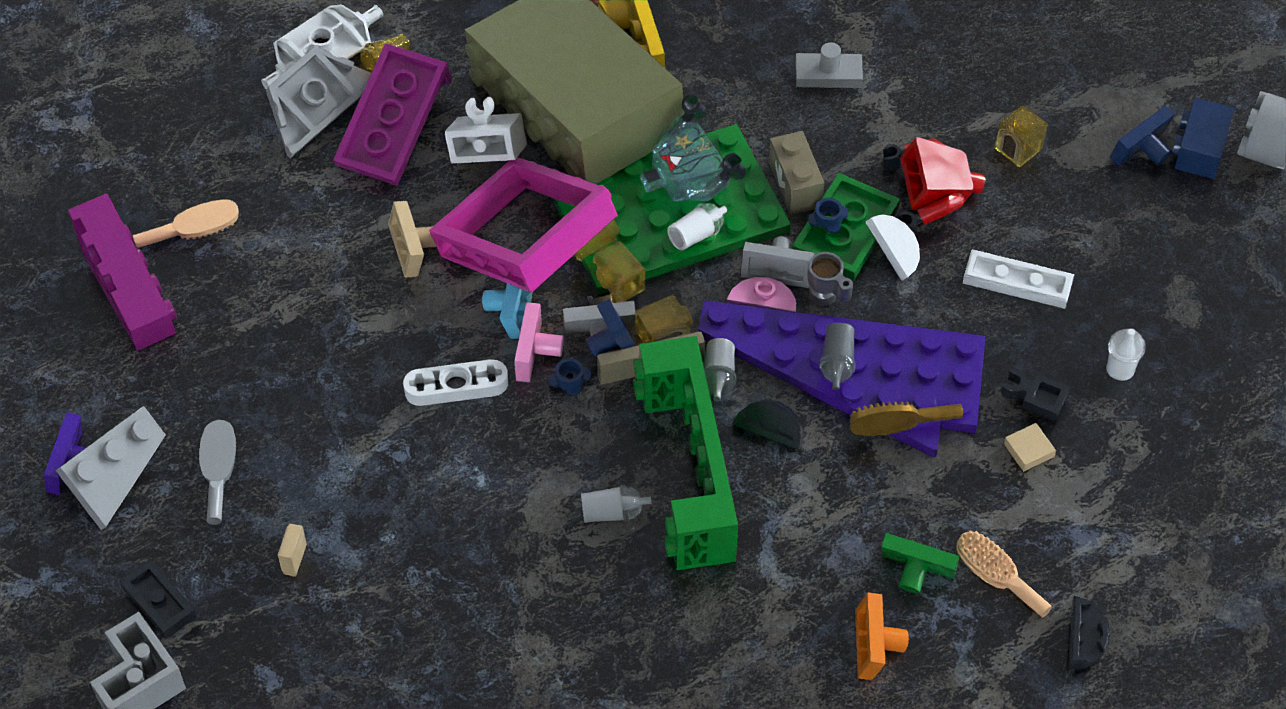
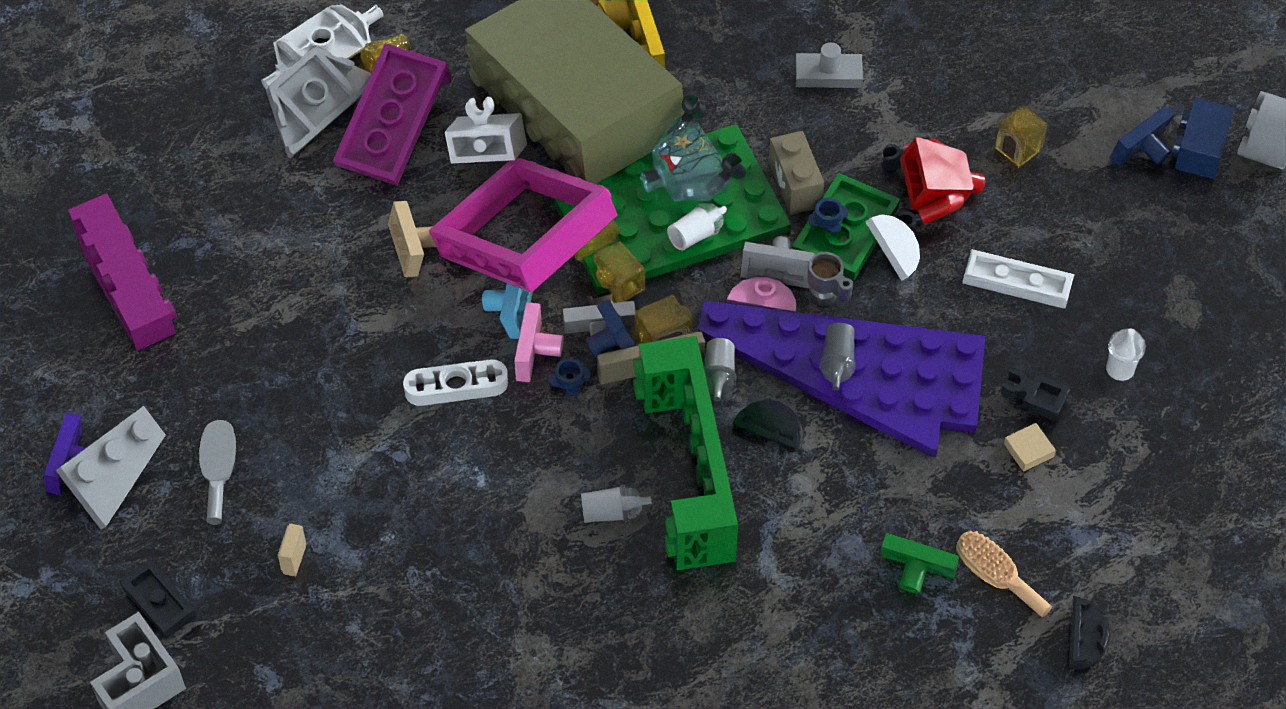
light nougat piece [132,199,239,248] -> none
pearl gold piece [850,401,963,436] -> none
orange tile [855,592,909,680] -> none

